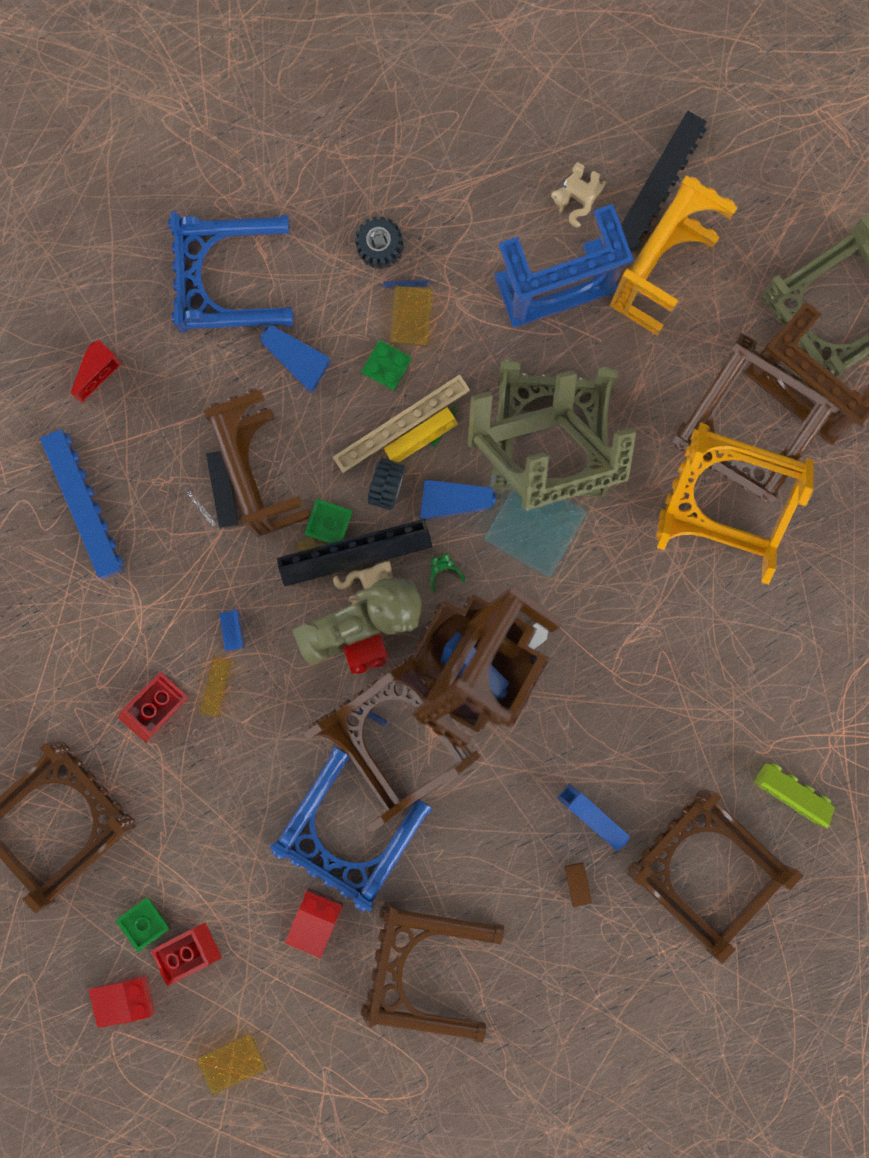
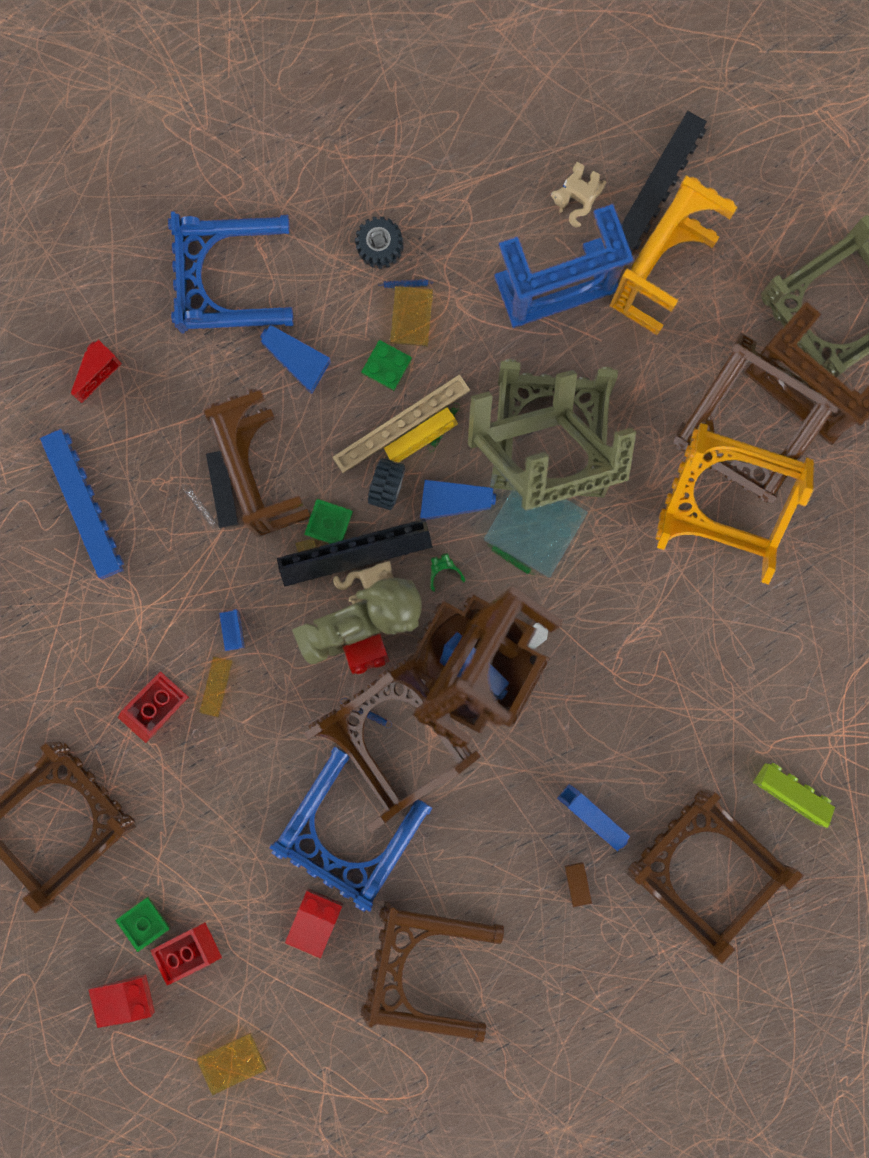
none -> green piece [488,544,535,576]

